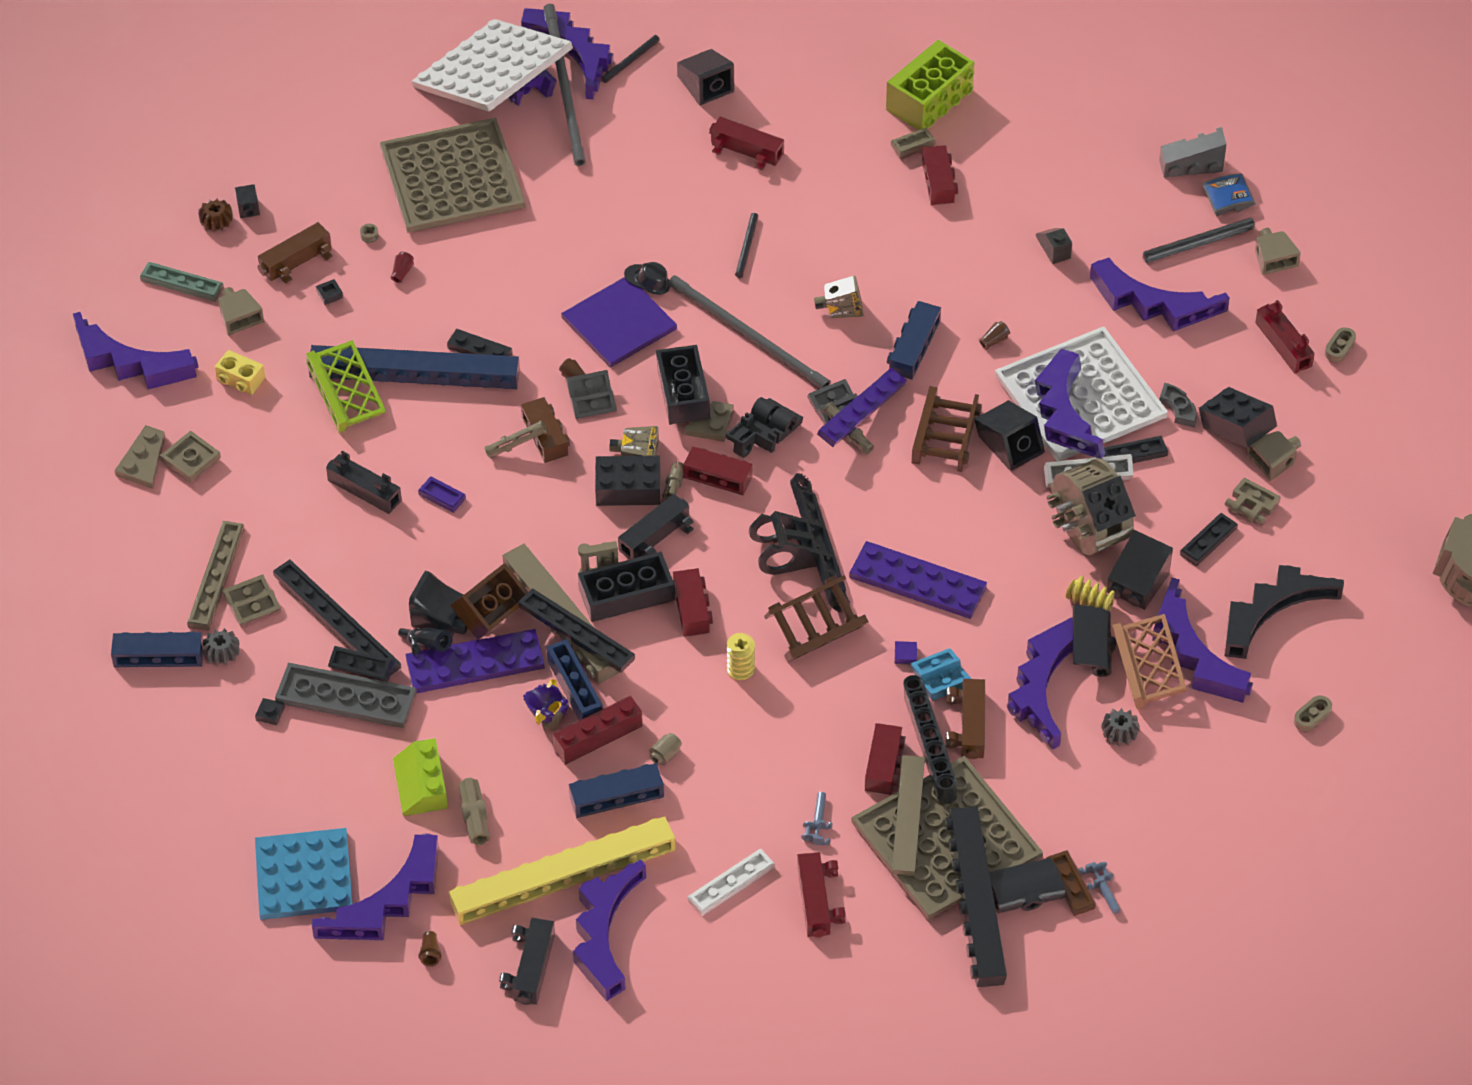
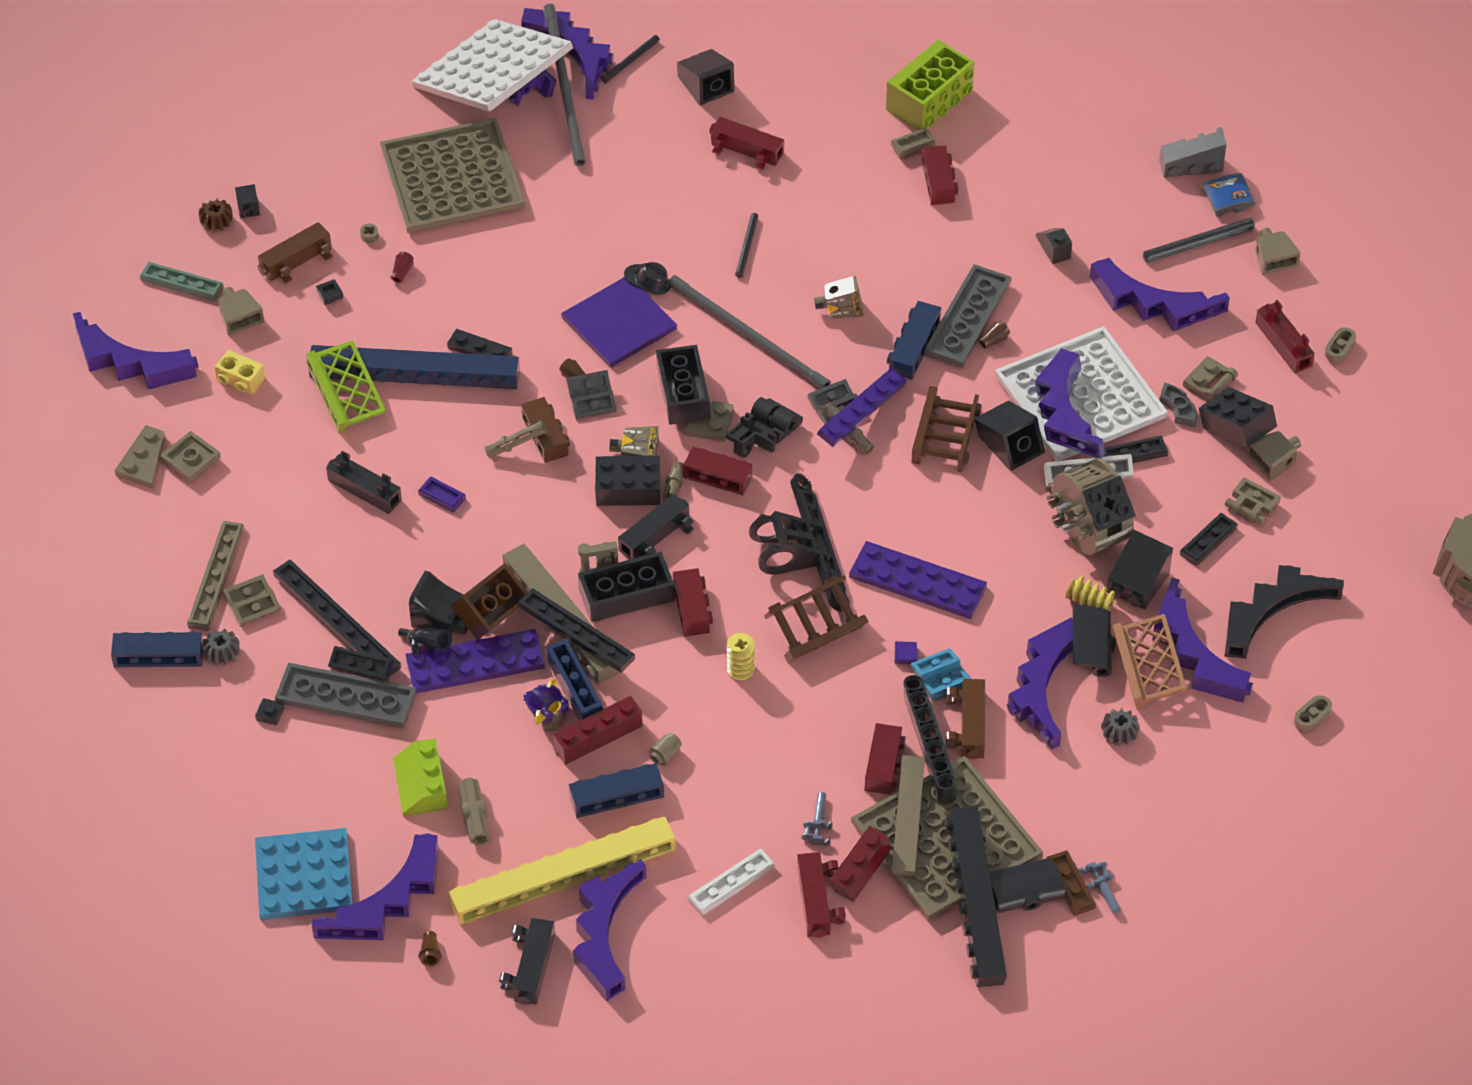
none -> dark red brick [830,826,893,902]
none -> dark grey plate [924,264,1012,368]
none -> dark tan plate [1183,356,1238,401]

